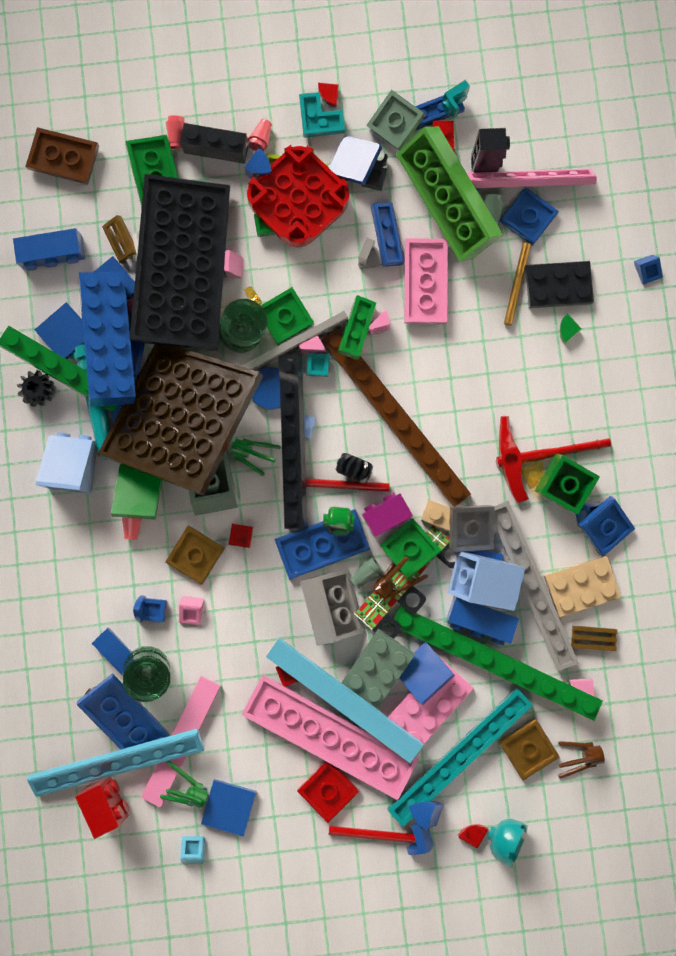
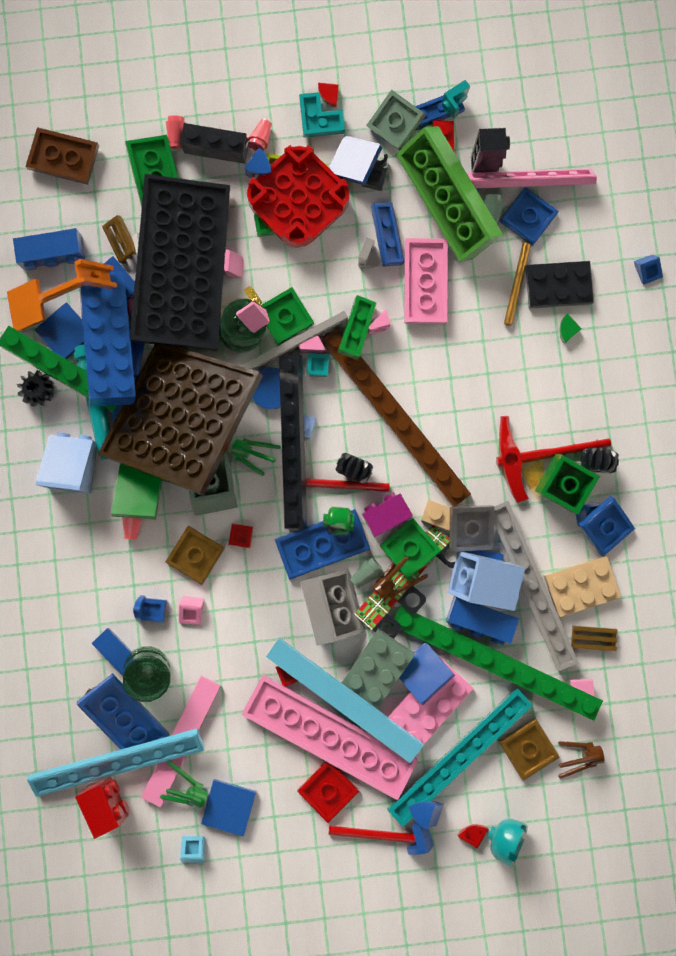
none -> orange piece [7,259,117,332]
none -> bright pink slope [236,301,269,333]
none -> black gear [580,448,619,474]

